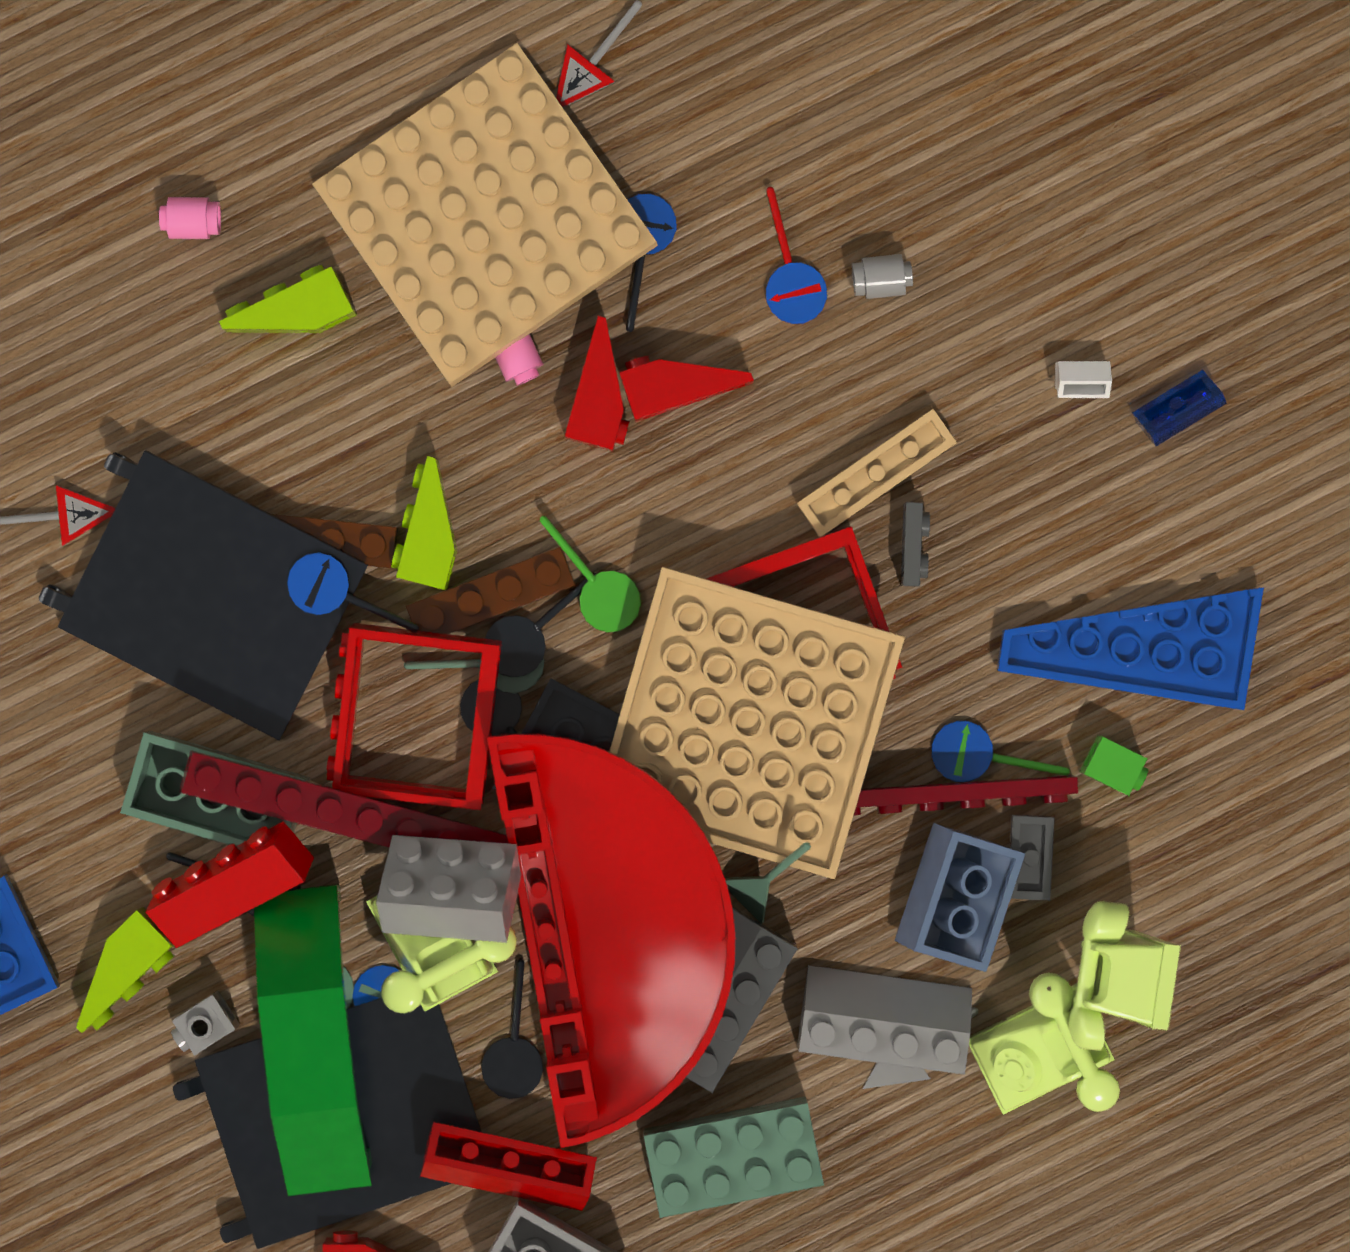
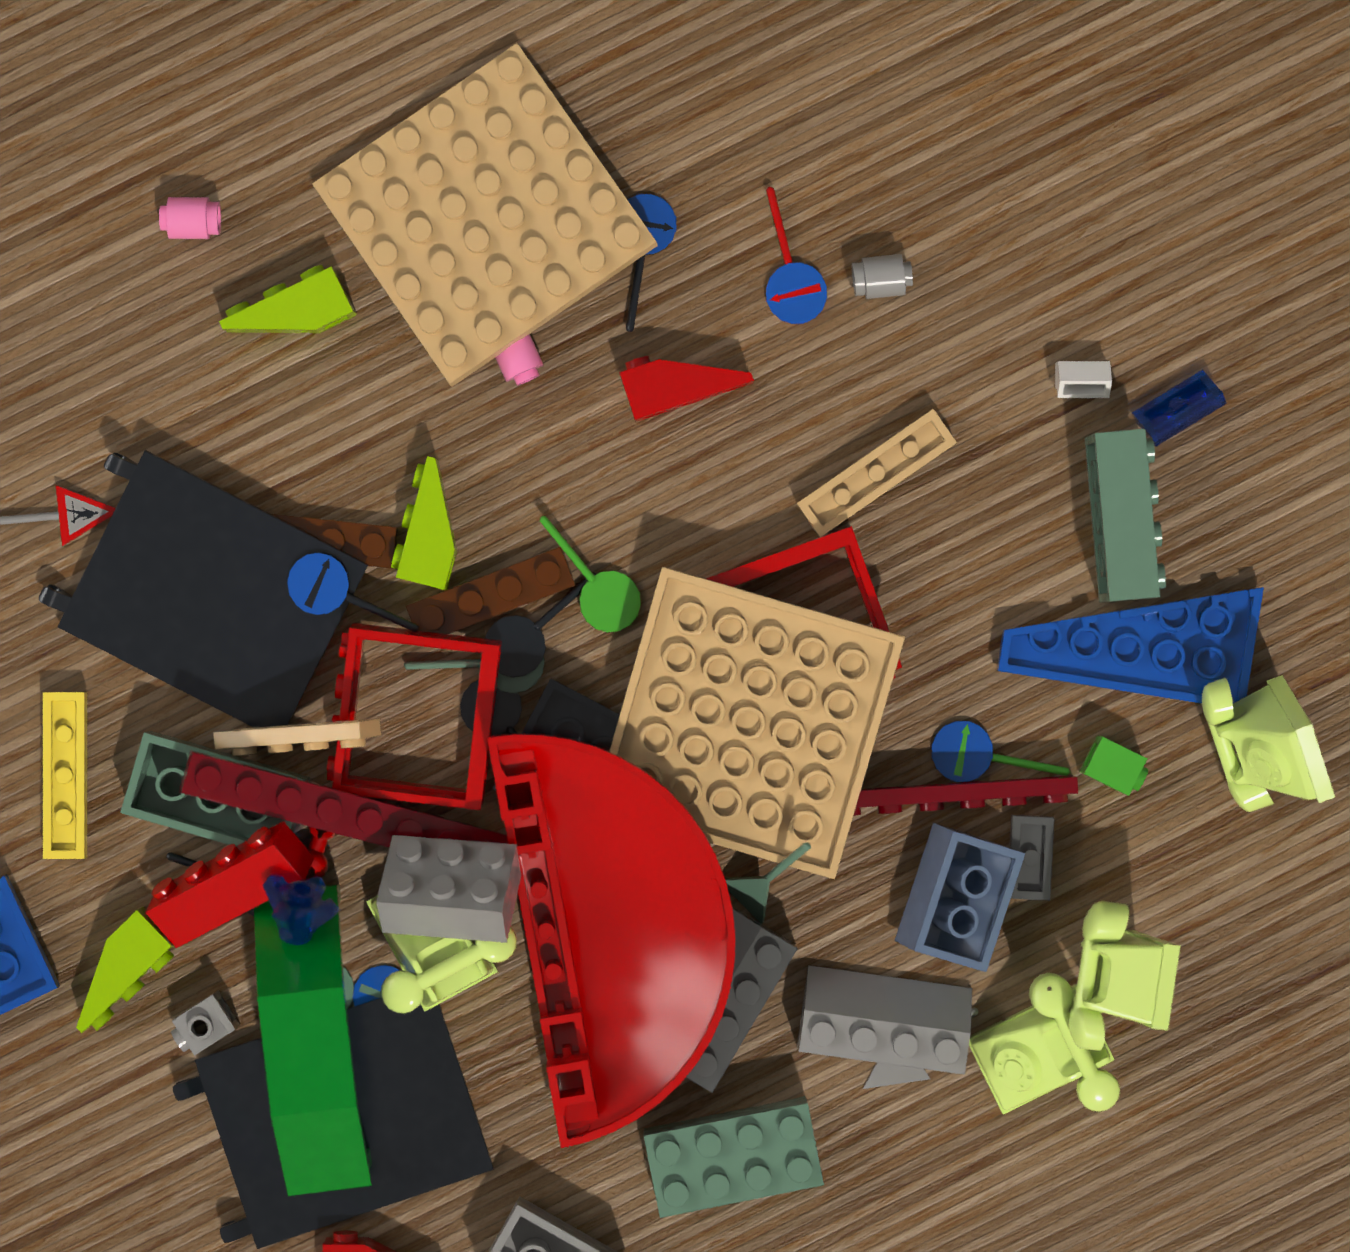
red brick [420,1122,597,1211] -> none
black piece [481,959,543,1099] -> none
piece [556,0,642,108] -> none
red slope [564,316,630,452] -> none
dark grey plate [900,502,930,587] -> none
none -> light yellow plate [43,692,87,859]
none -> tan plate [214,718,381,756]
none -> clear blue rock [263,875,340,945]
none -> red arm [305,826,336,882]
none -> sand green brick [1085,429,1166,602]
none -> yellowish green piece [1202,675,1335,812]

